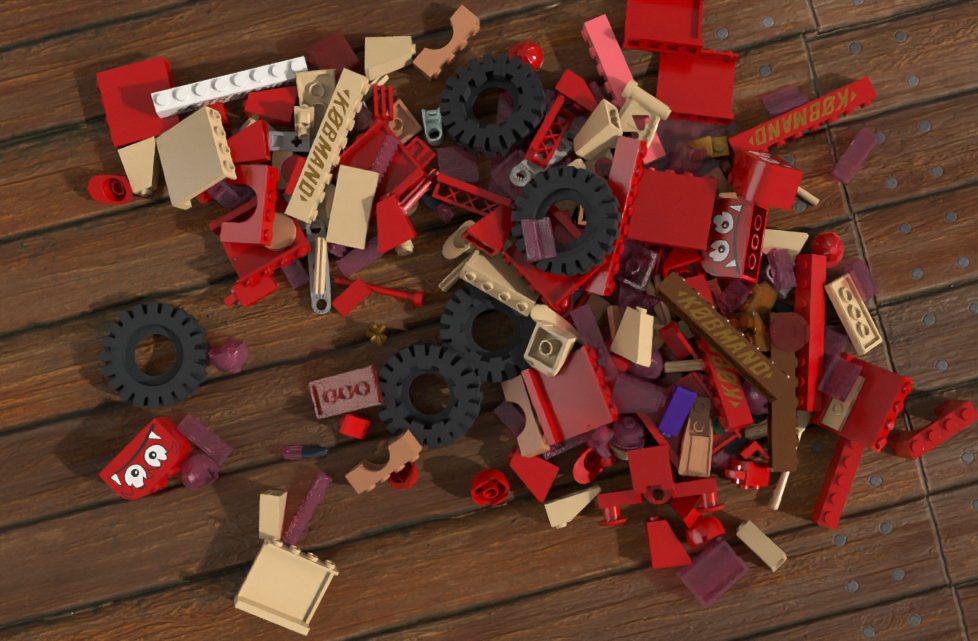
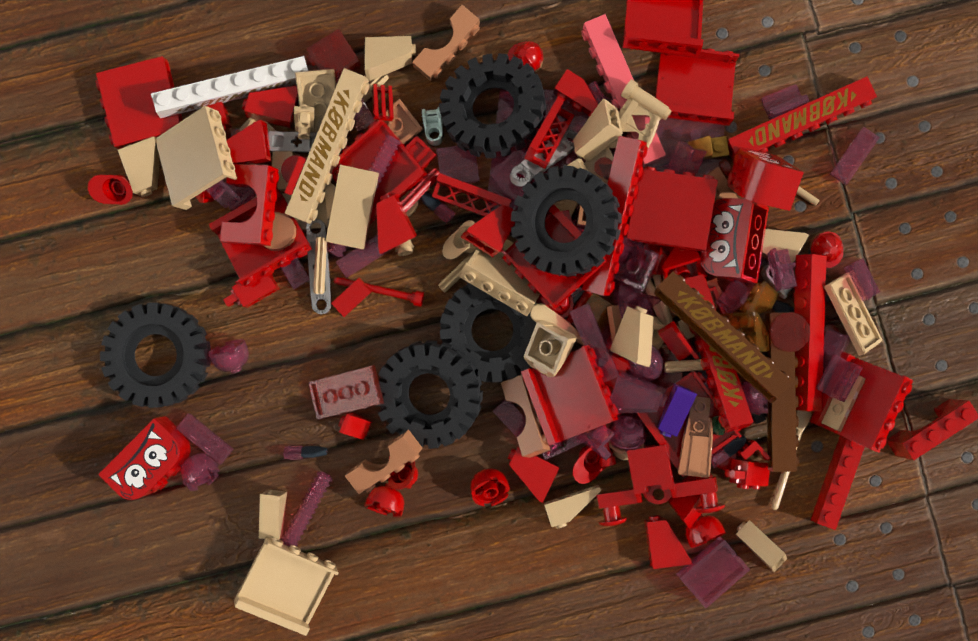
pearl gold plant [364,323,387,346] -> none
clear pink panel [521,217,557,262] -> none
none -> red cylinder [364,483,405,518]

